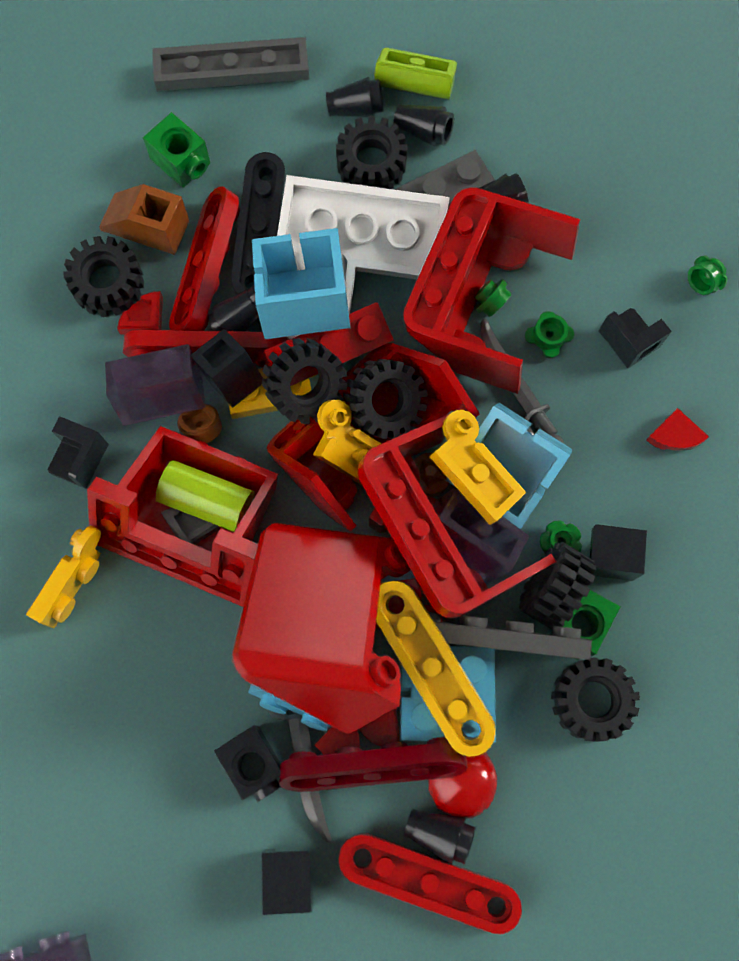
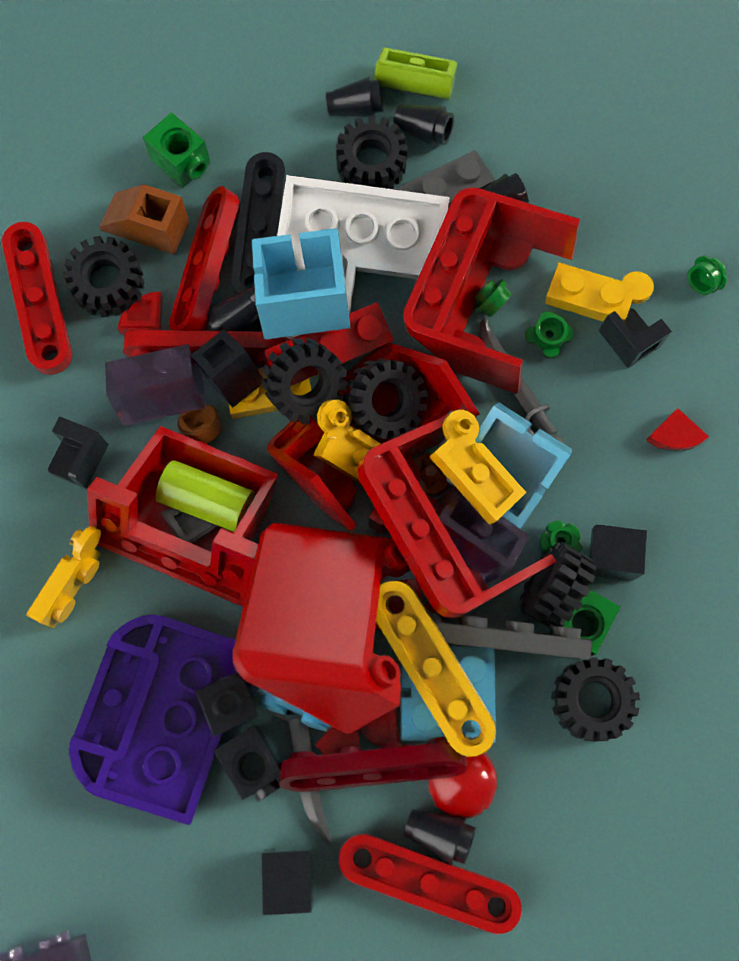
dark grey plate [152,37,309,91] -> none
none -> red plate [2,222,72,375]
none -> dark purple plate [68,615,237,825]
none -> black brick [194,672,258,736]
none -> yellow hinge [545,262,654,323]

